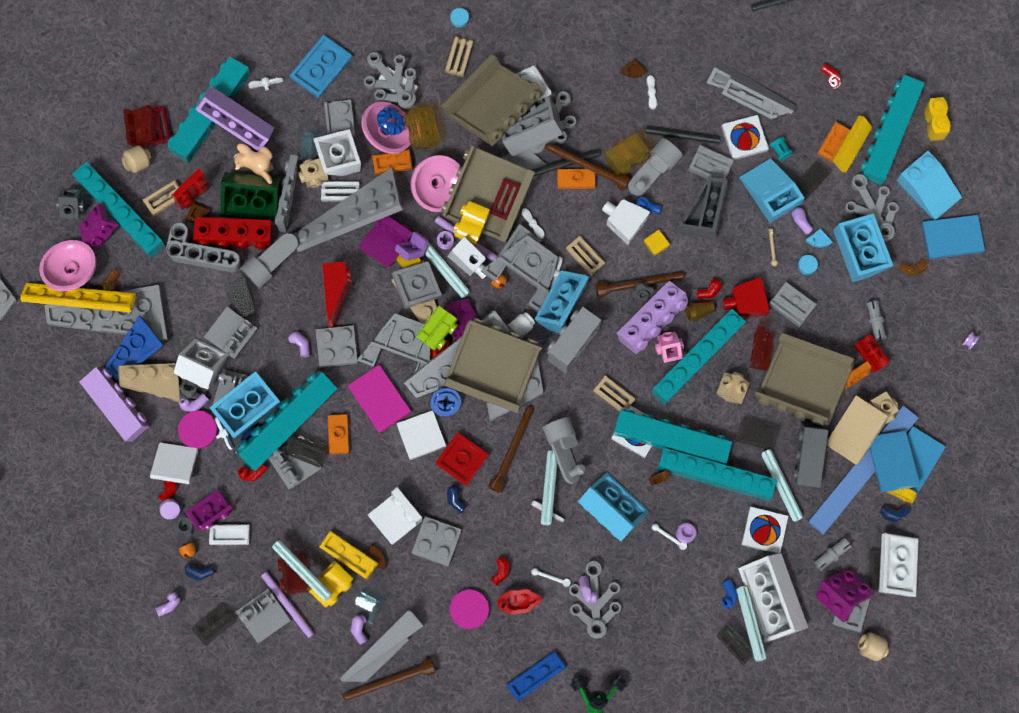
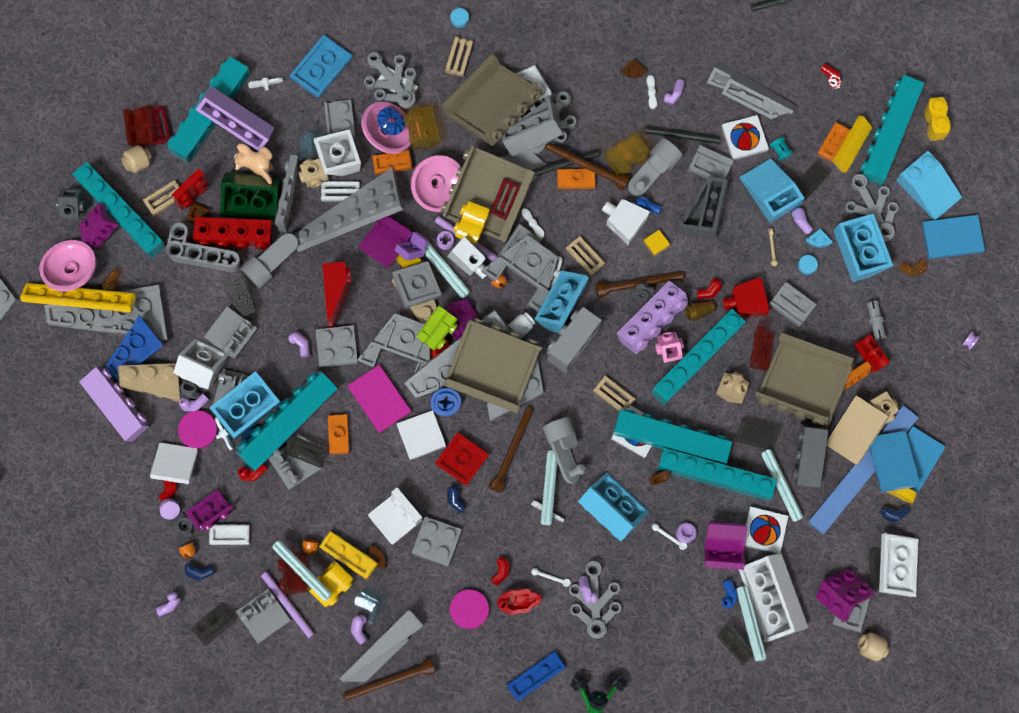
light grey pin [813,538,852,572] -> none
none -> orange hinge [302,539,319,554]
none -> lavender arm [664,79,685,105]
none -> magenta bracket [704,522,747,570]

